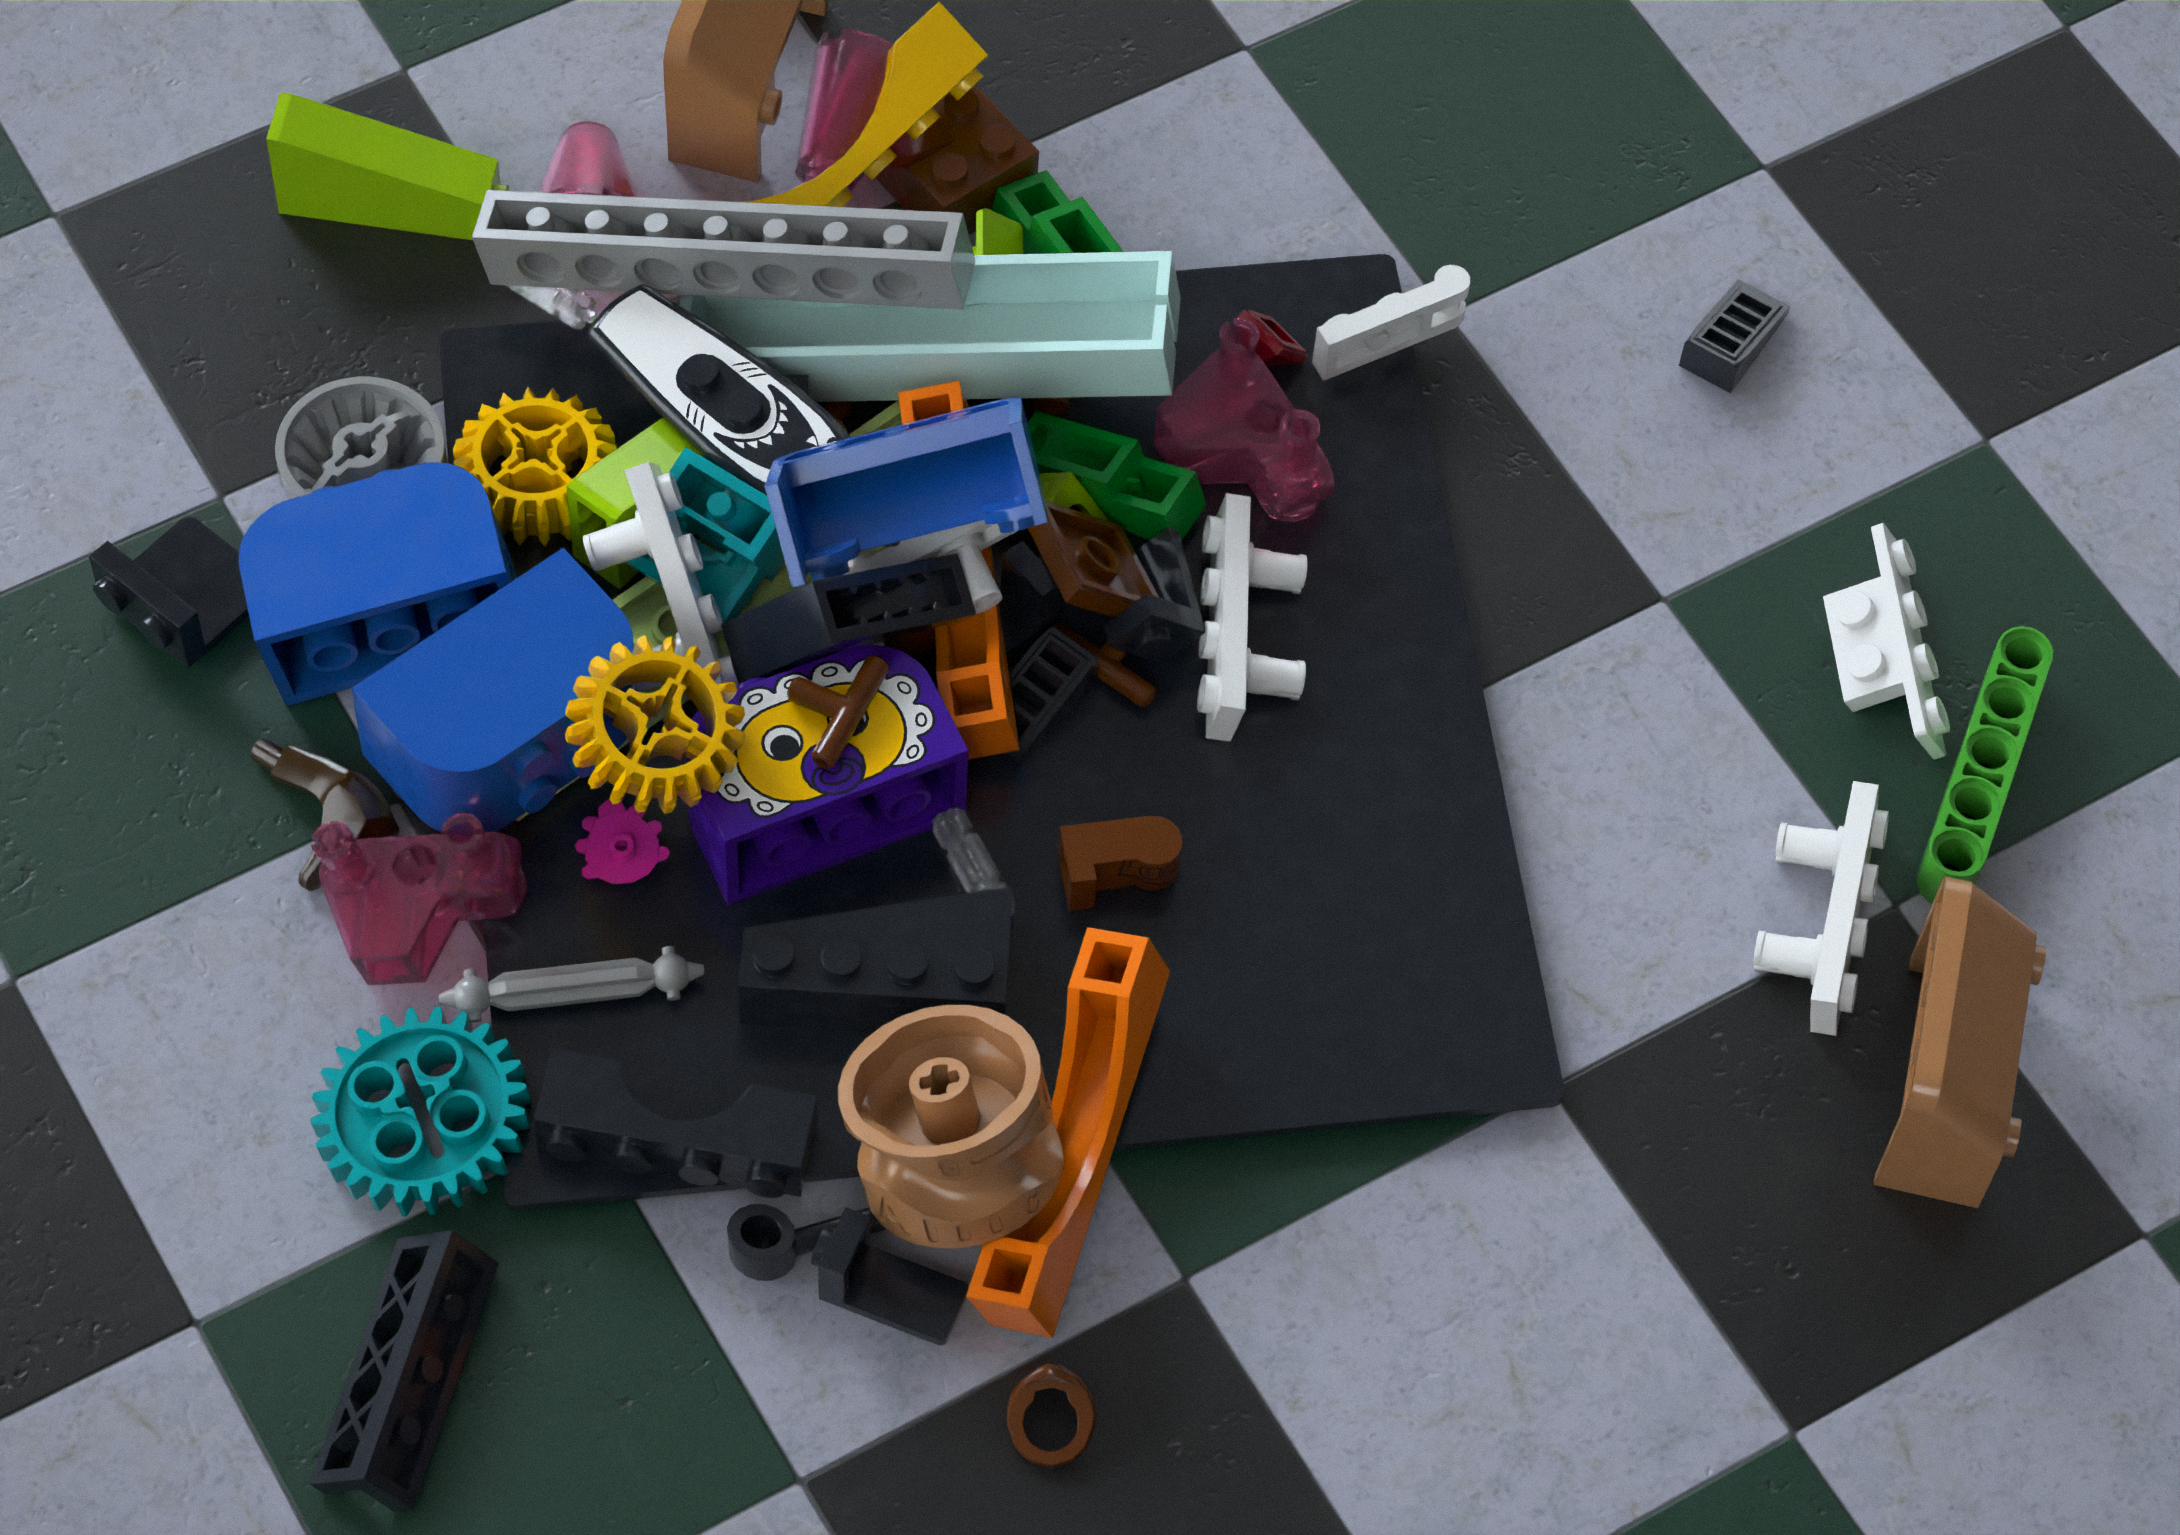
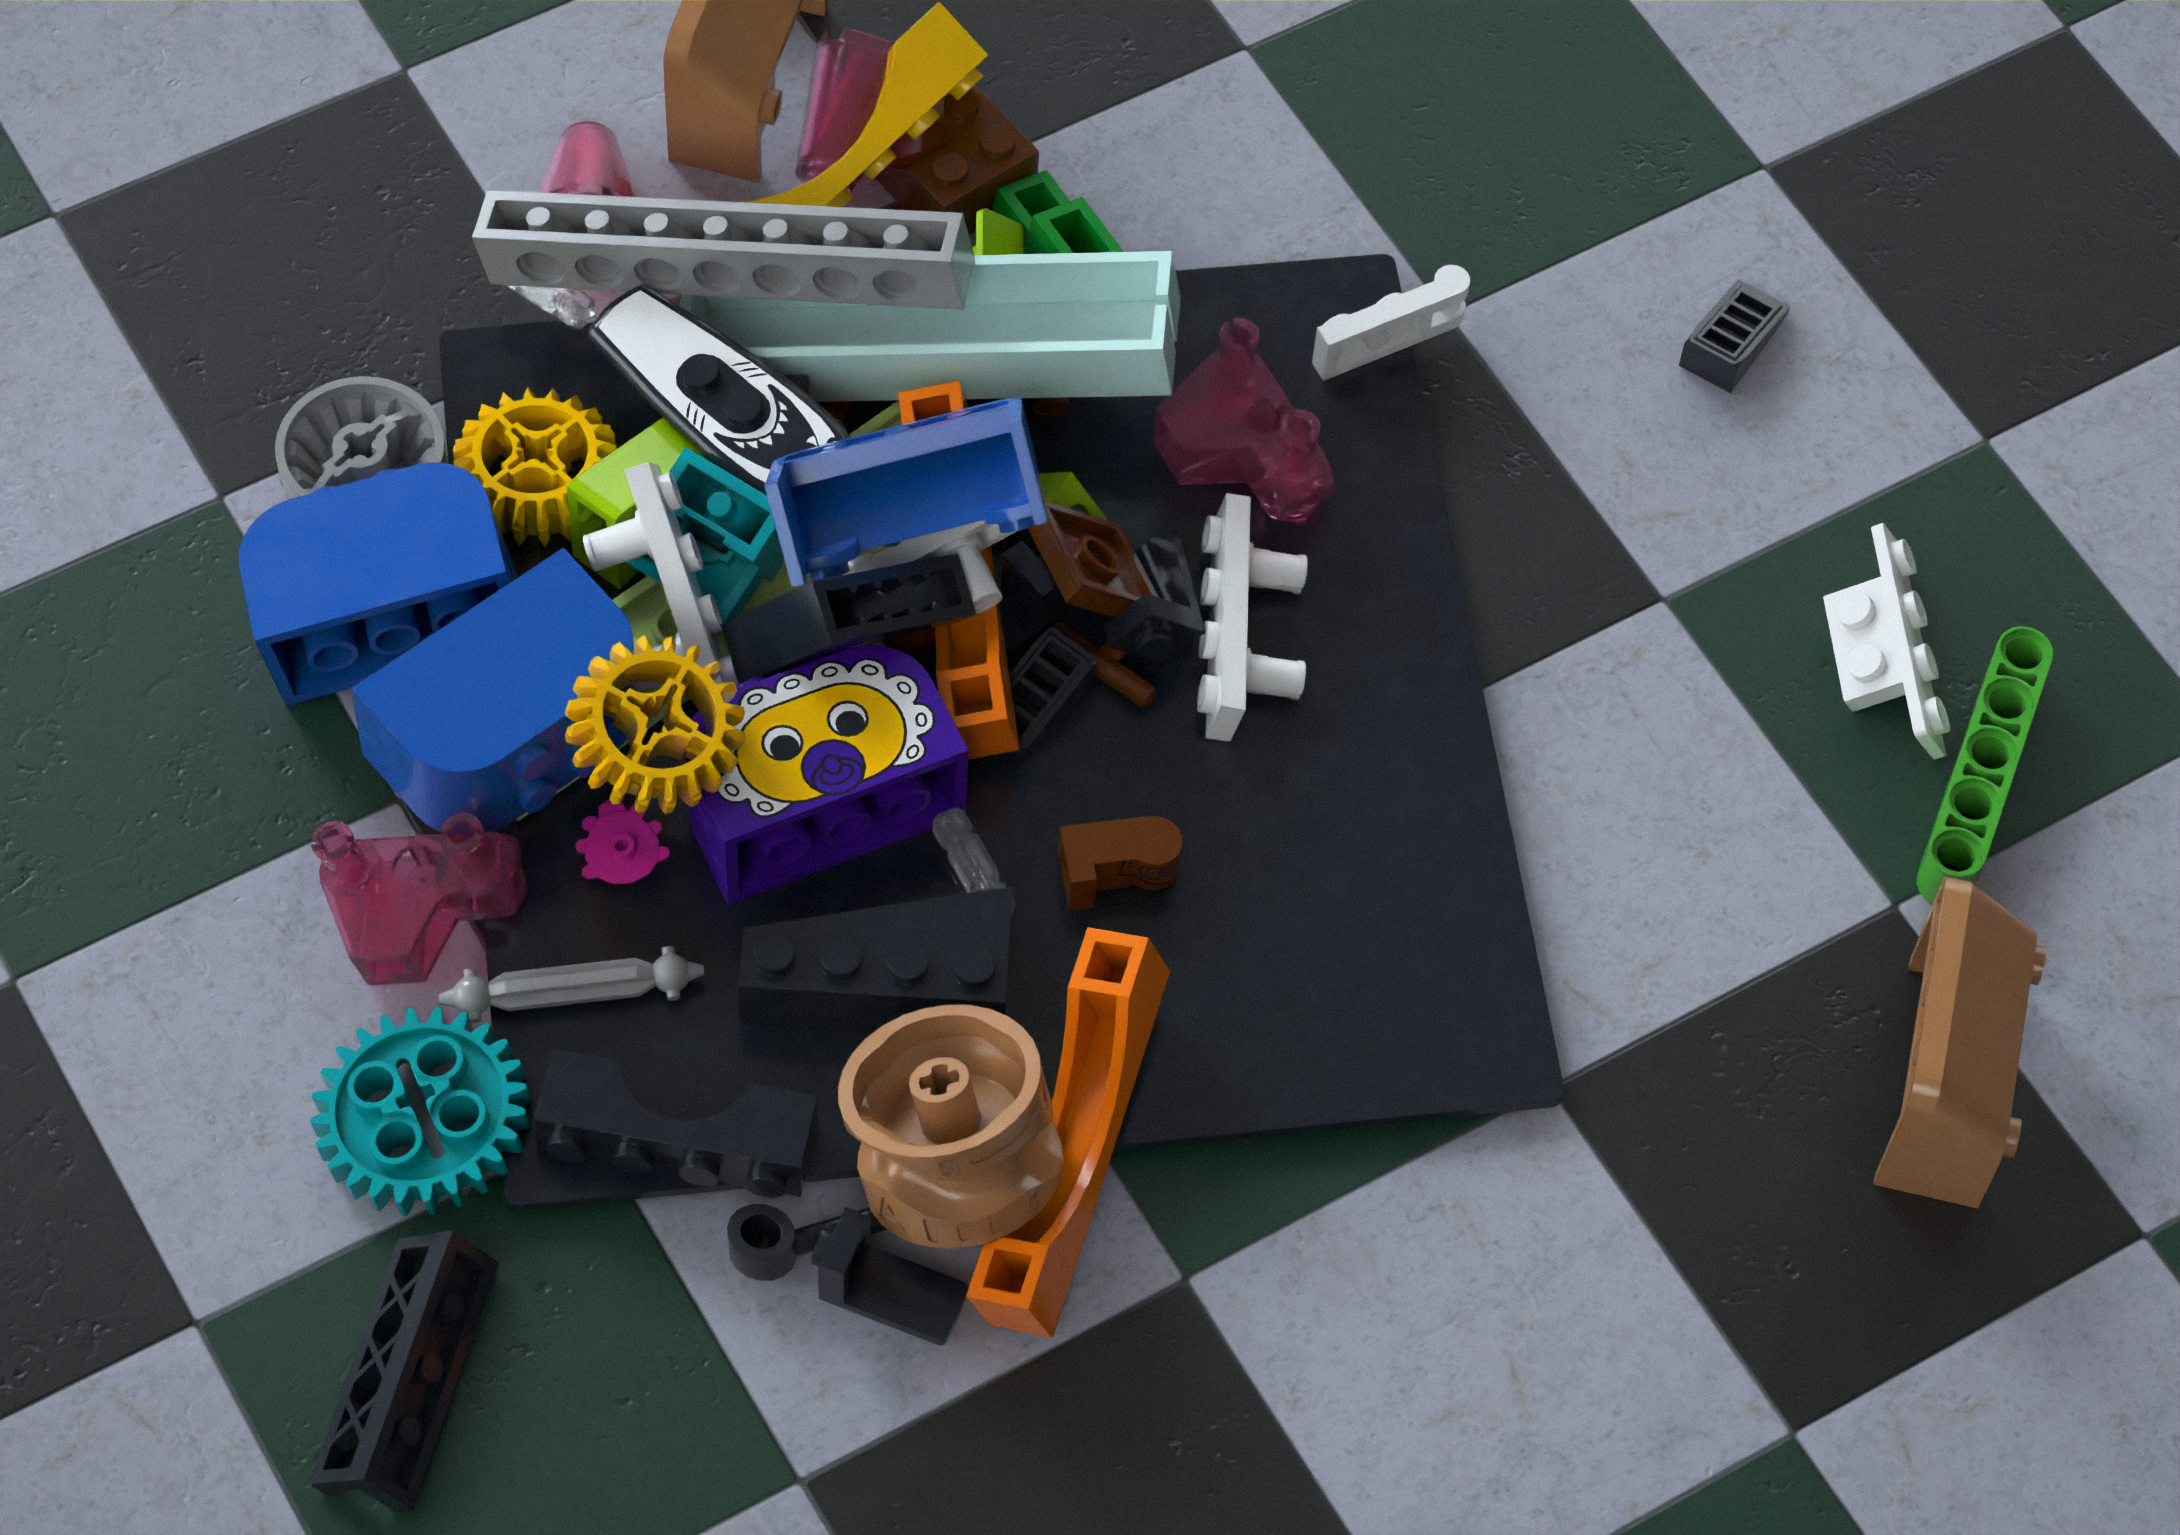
black bracket [89,517,249,668] -> none
dark brown animal [251,738,400,891] -> none
lime slope [266,92,510,240] -> none
reddish brown piece [787,655,889,769] -> none
reddish brown piece [1006,1363,1097,1469] -> none
green slope [1028,411,1207,541] -> none
dark red slope [1238,309,1309,367] -> none
white plate [1753,781,1889,1036] -> none

